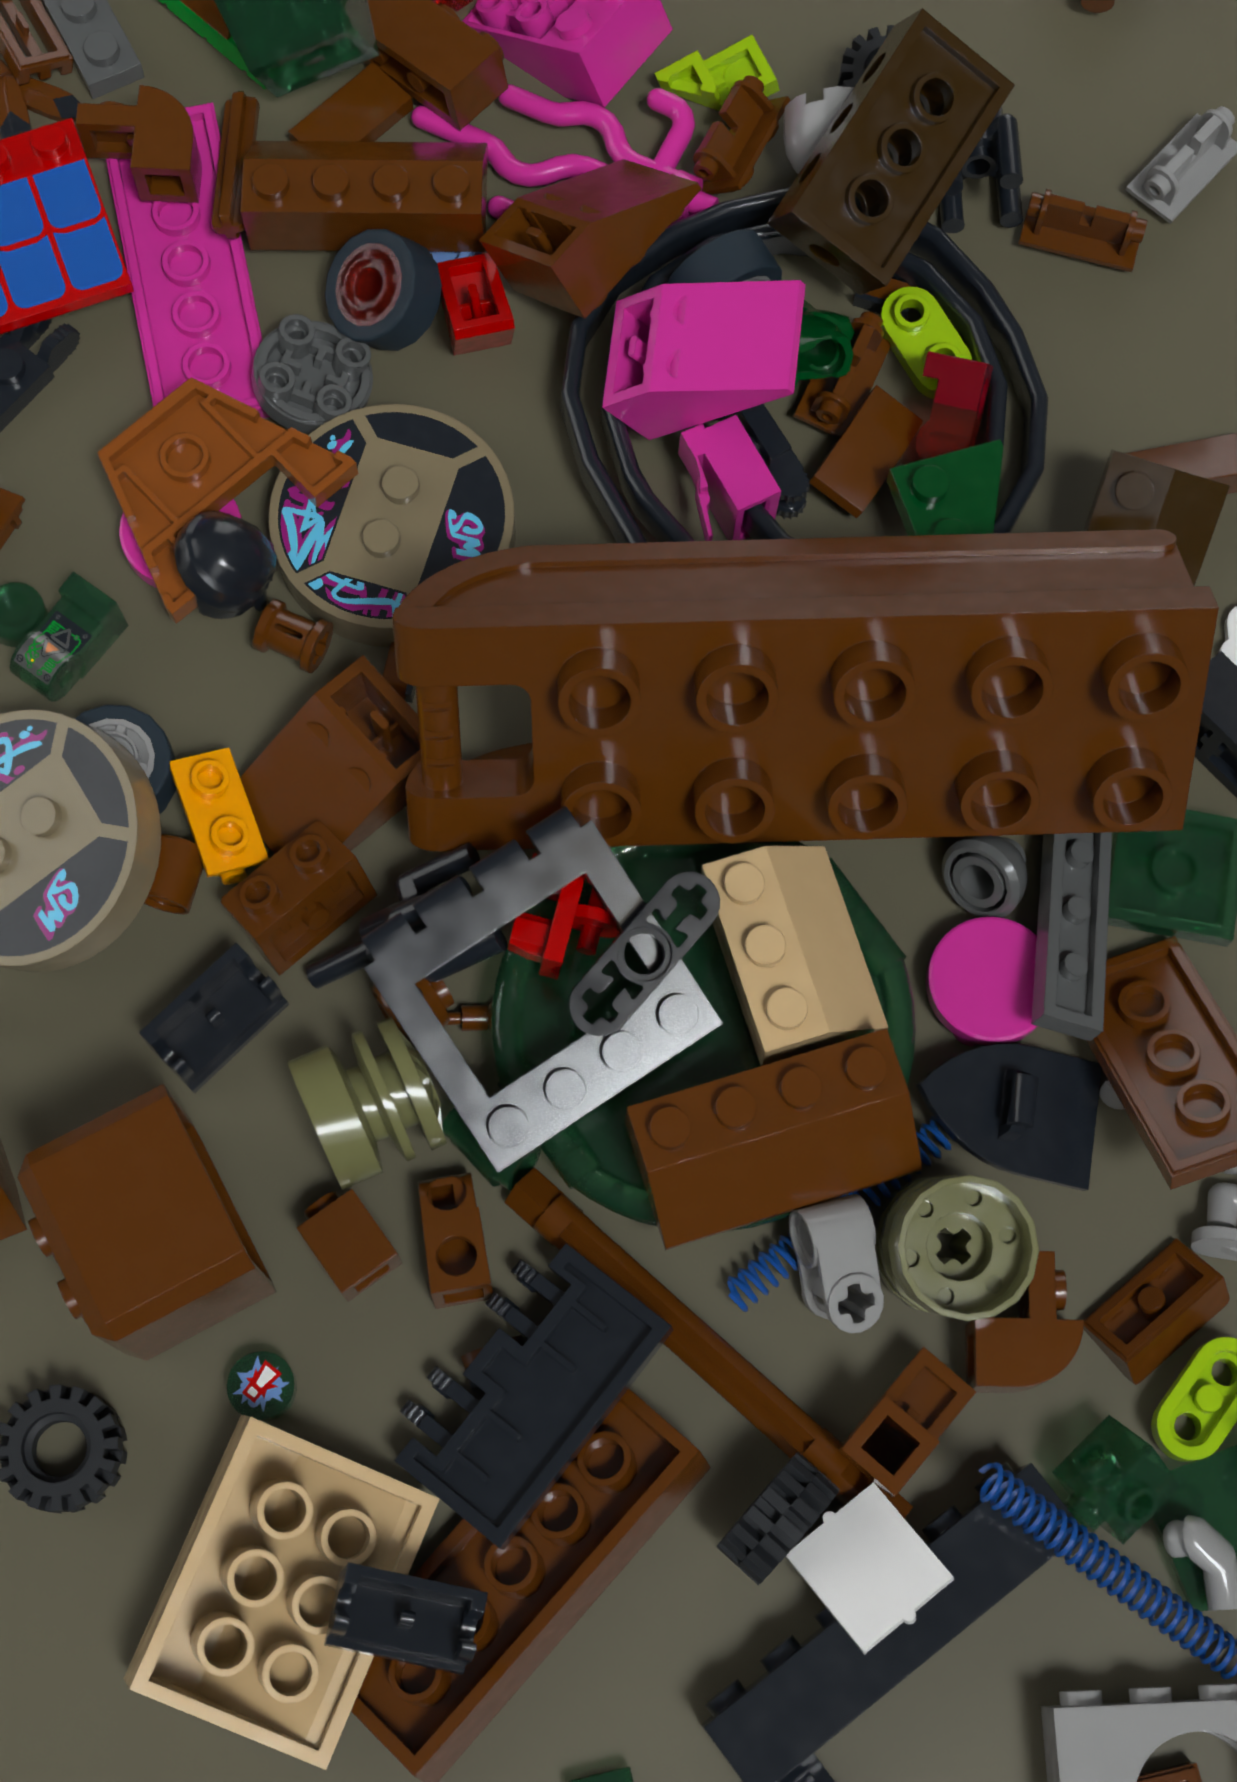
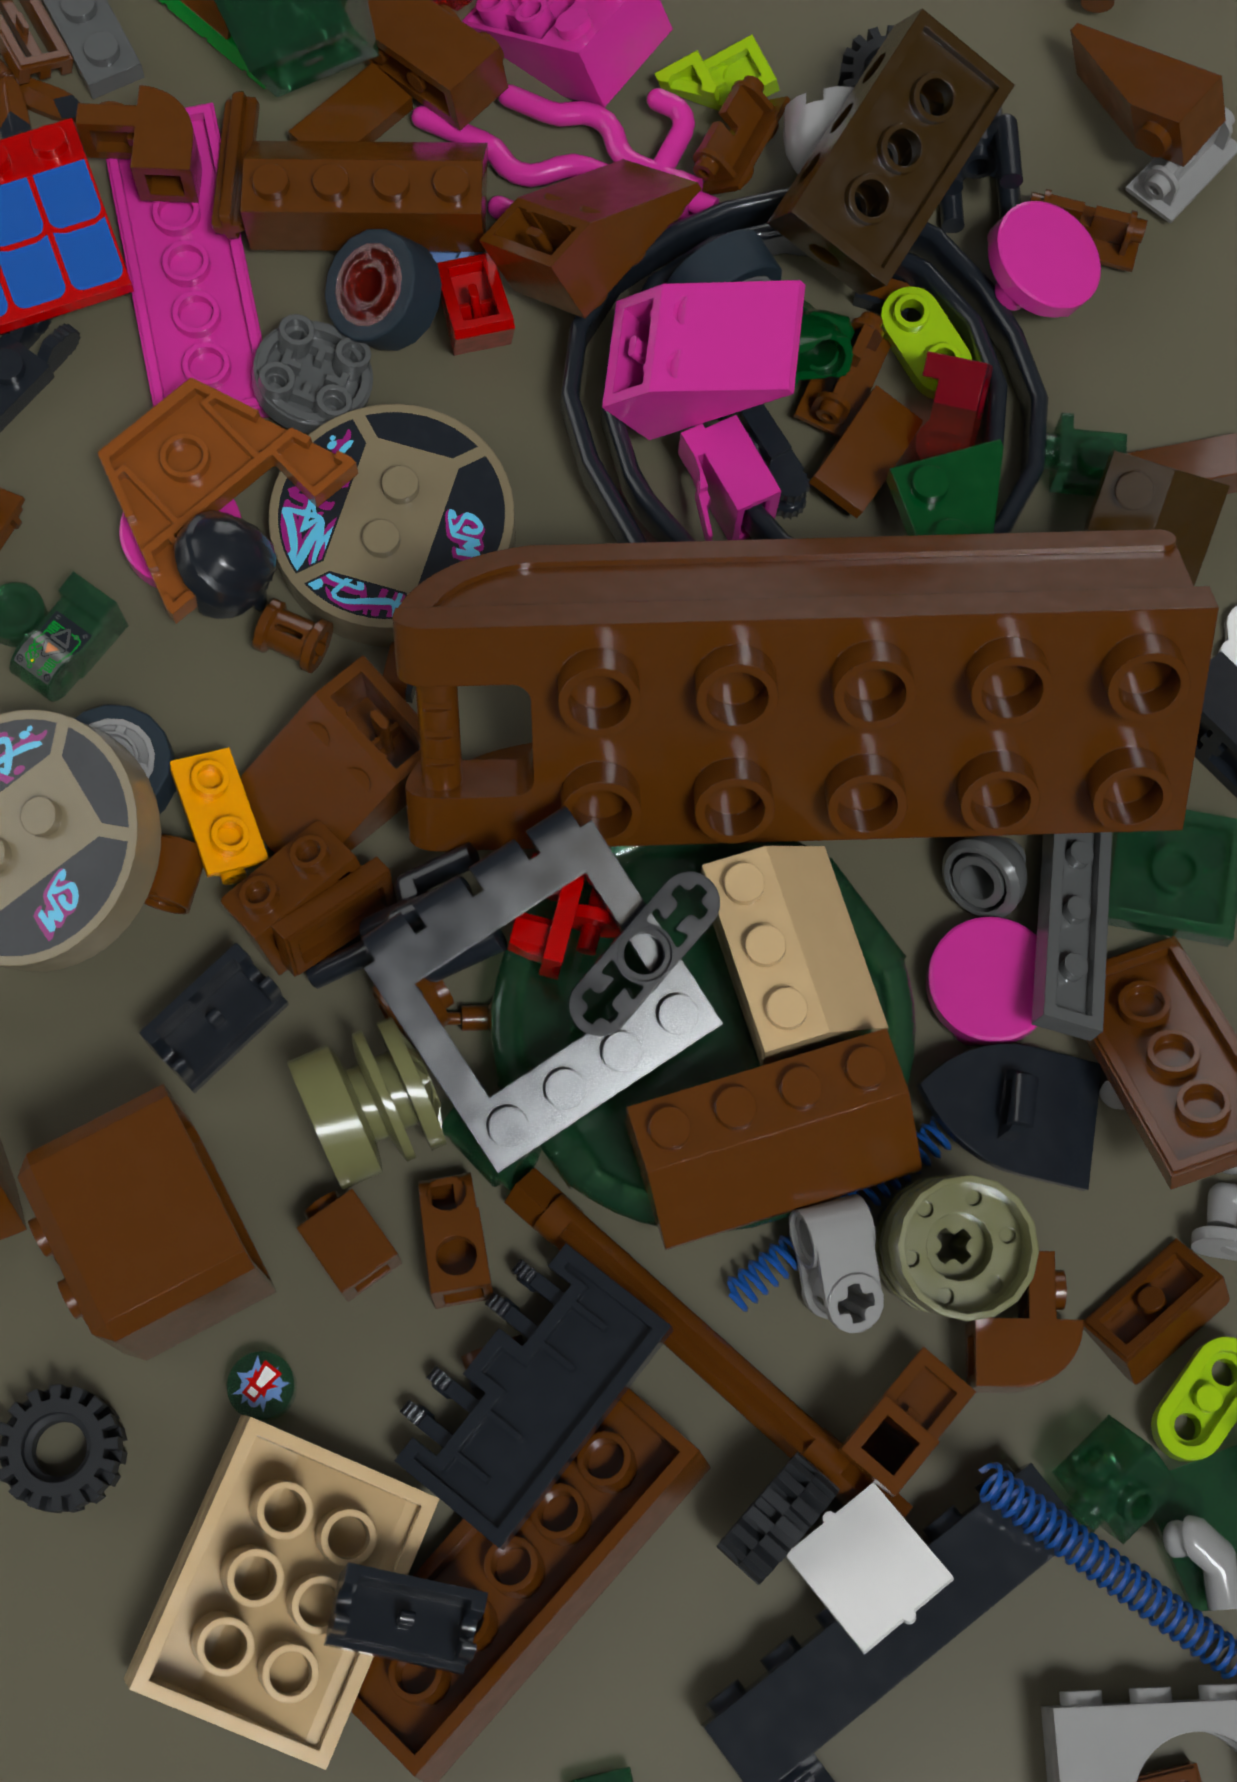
none -> reddish brown tile [271,856,397,977]
none -> dark pink tile [987,201,1101,318]
none -> clear green bracket [1044,412,1127,496]
none -> reddish brown slope [1070,23,1226,167]

